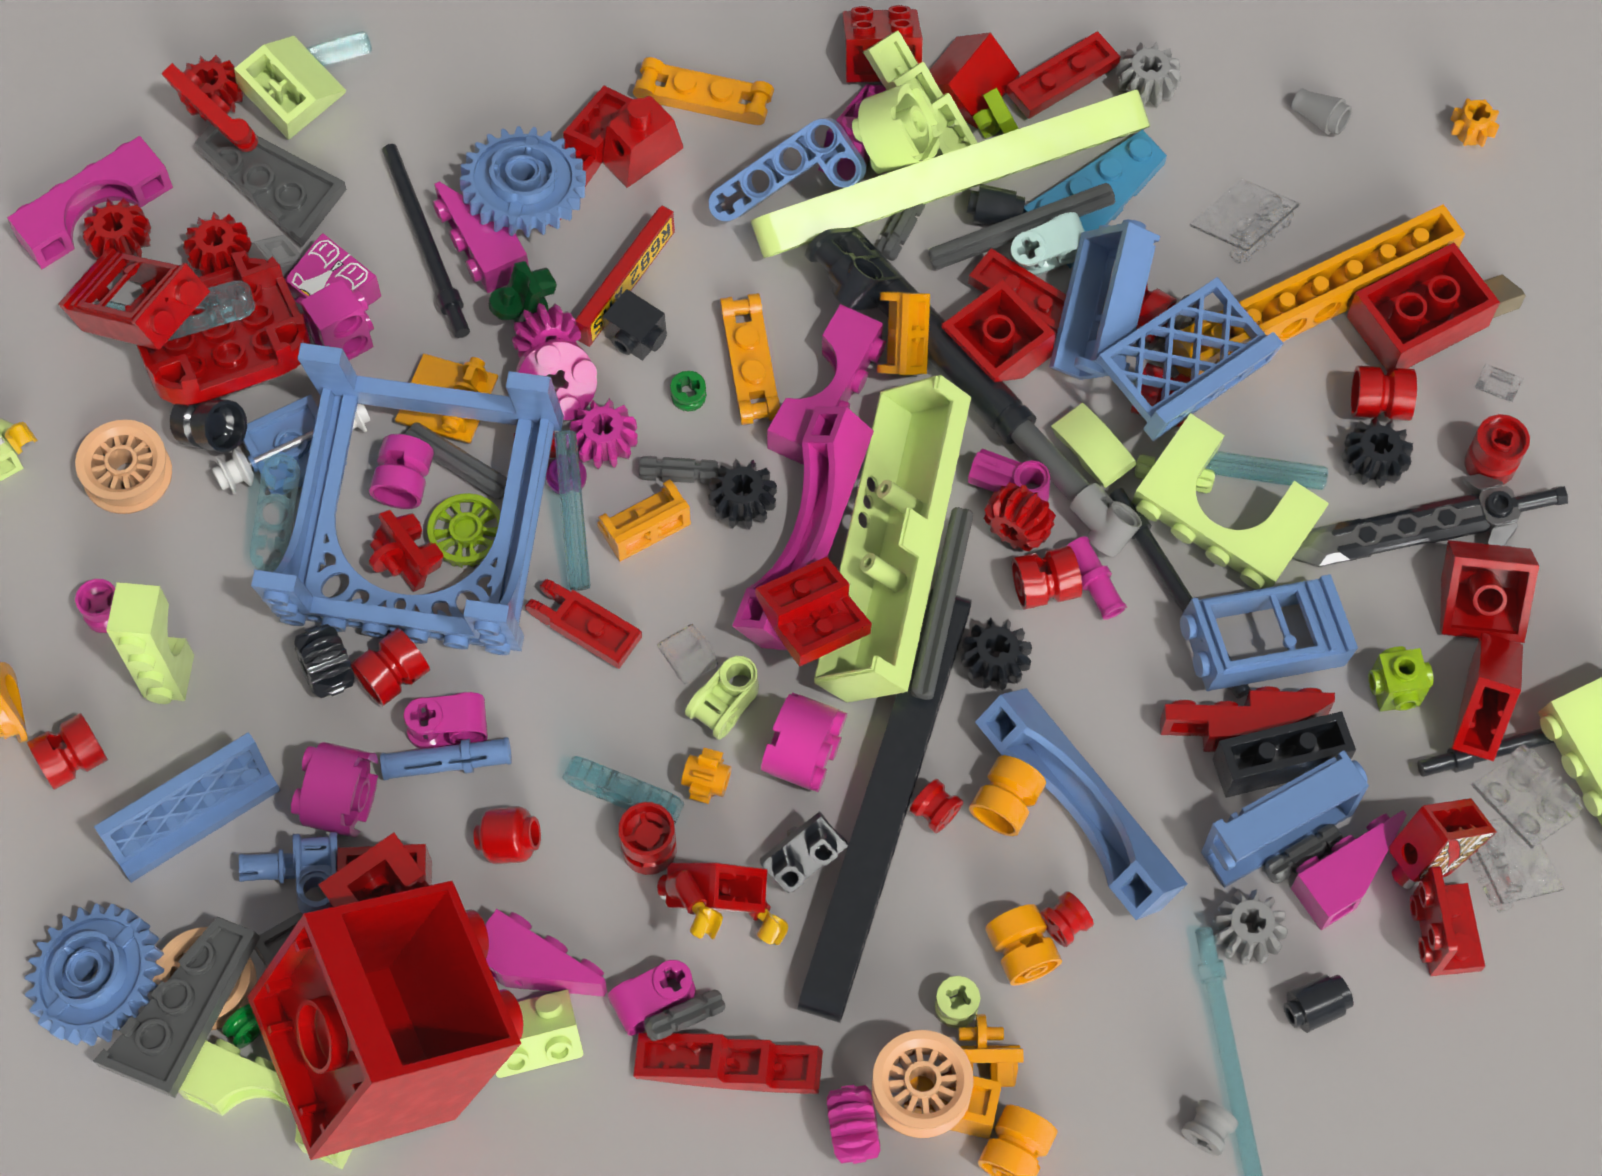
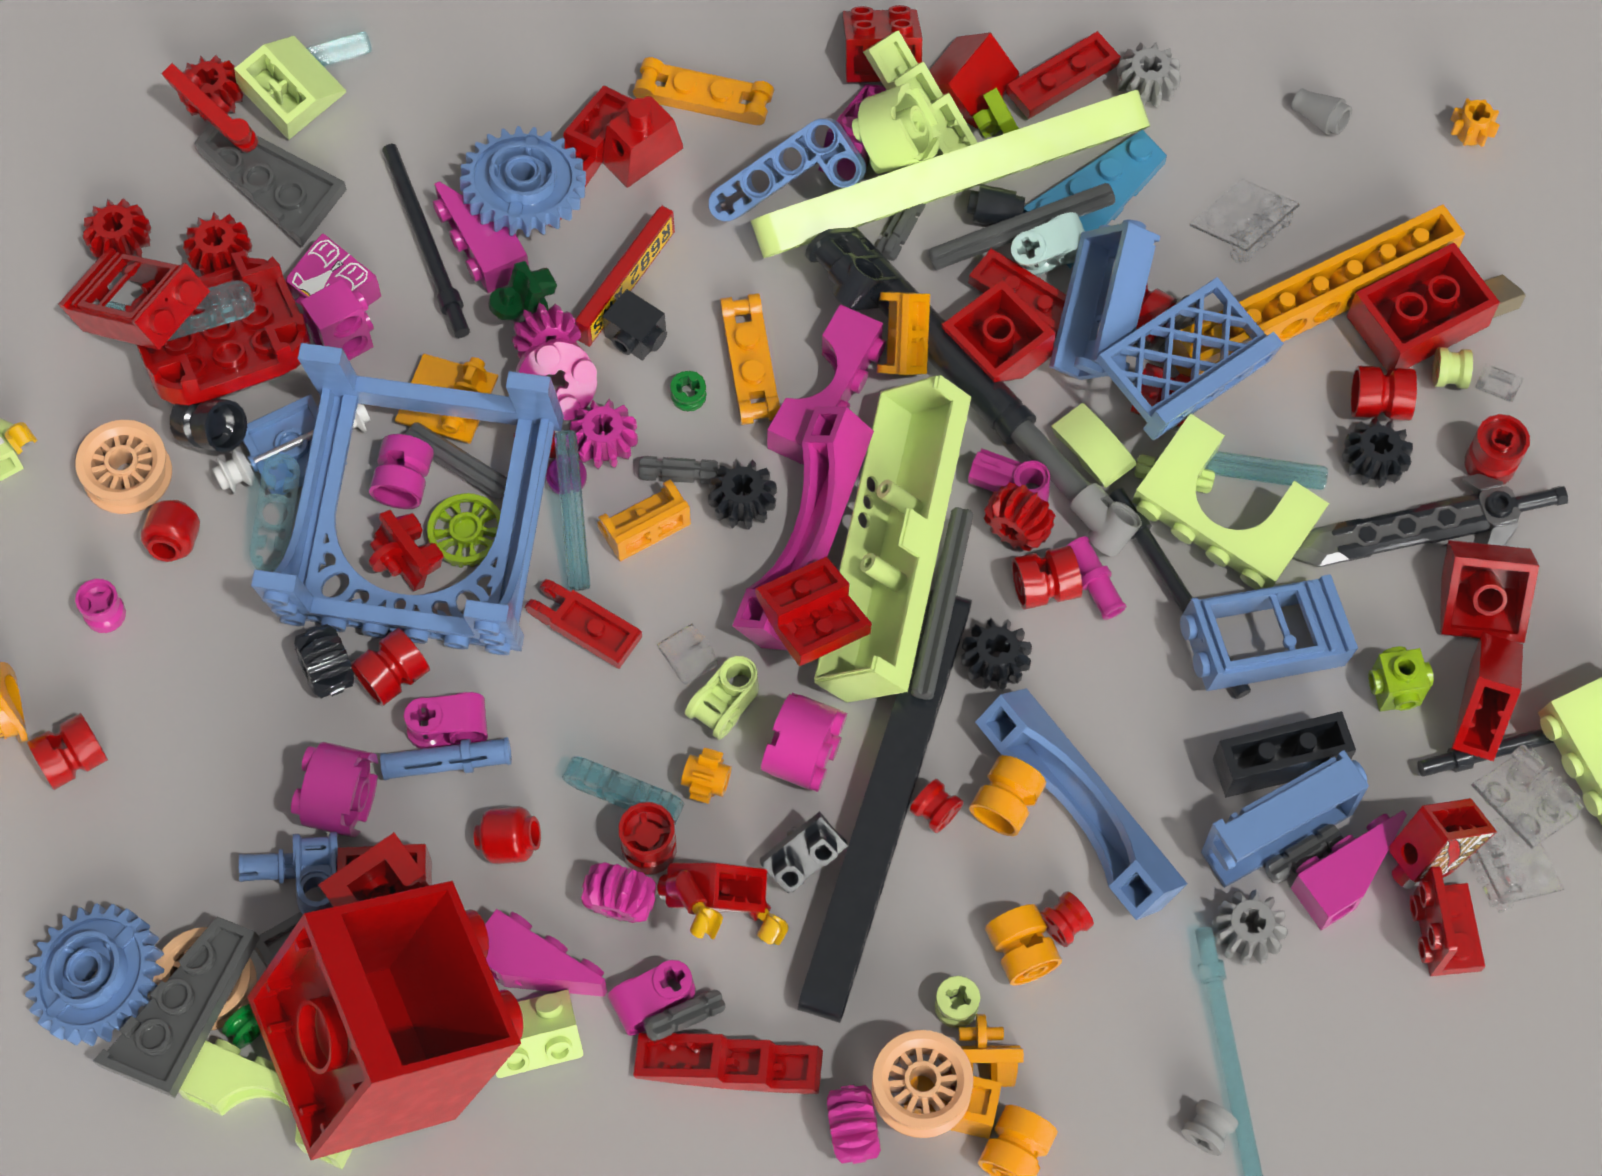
dark pink arch [7,136,173,270] -> none
medium blue fence [94,732,281,883] -> none
yellowish green arch [106,582,194,704] -> none
light grey slope [248,235,303,278] -> none
red slope [1160,686,1335,752] -> none
black brick [1283,974,1354,1033] -> none
none -> red head [141,500,200,562]
none -> dark pink gear [581,862,656,923]
none -> yellowish green wheel [1432,347,1473,389]

